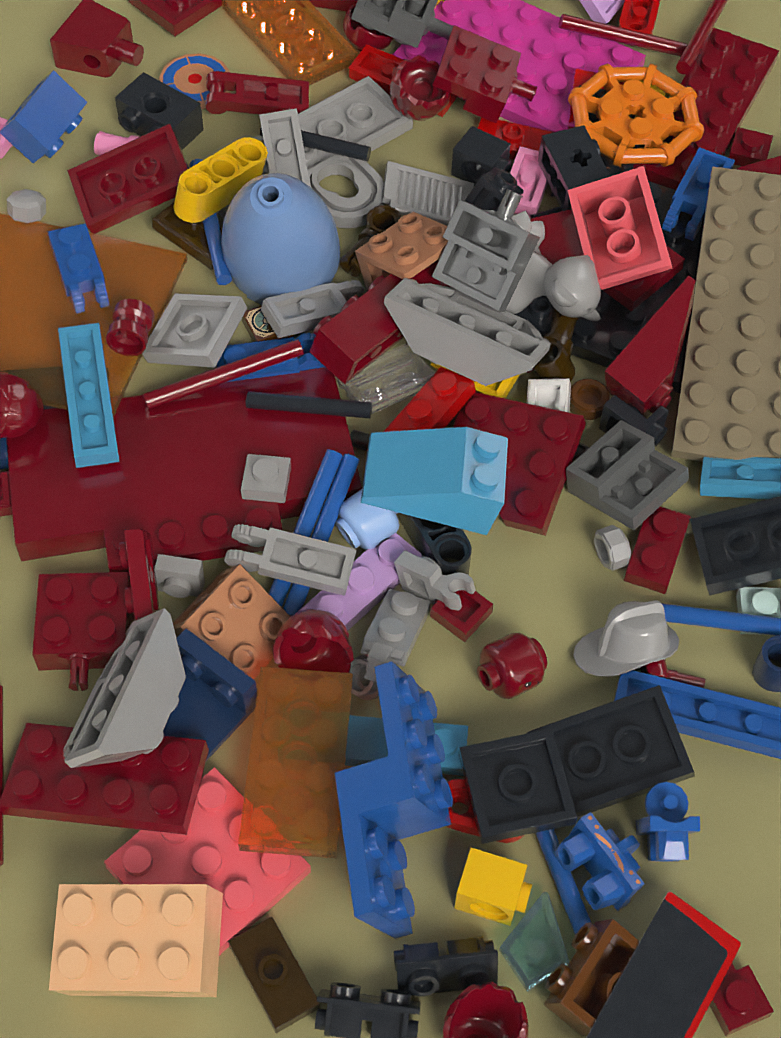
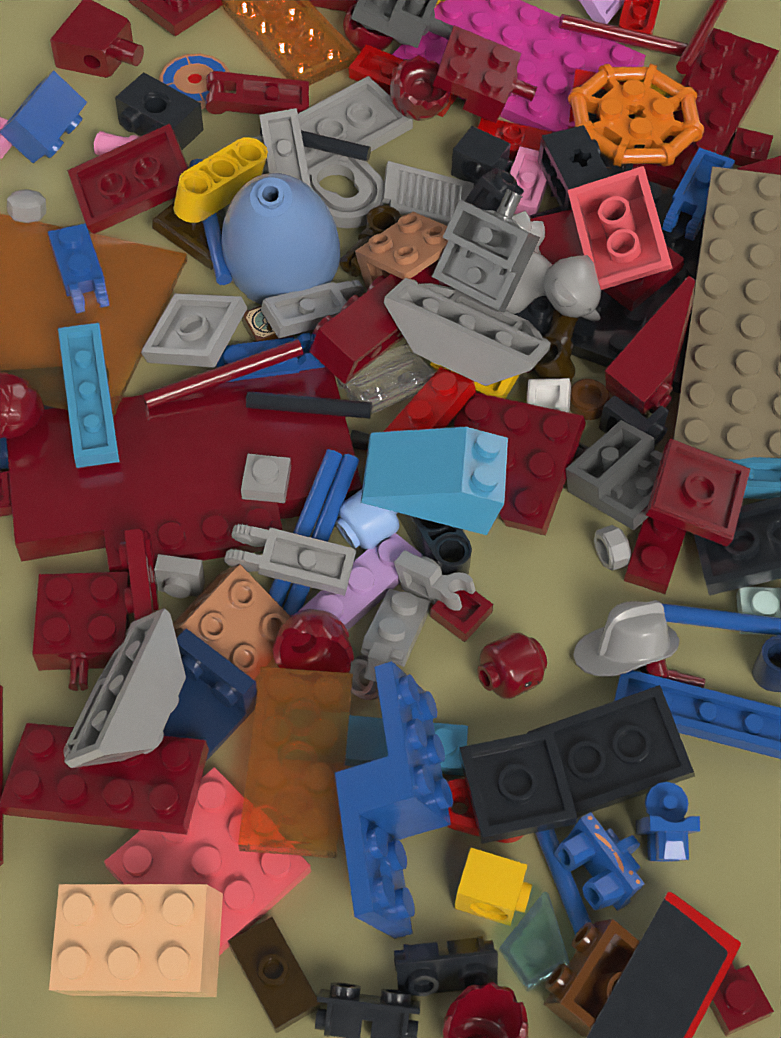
dark red wheel [106,299,155,356] -> none
none -> dark red plate [646,438,750,546]

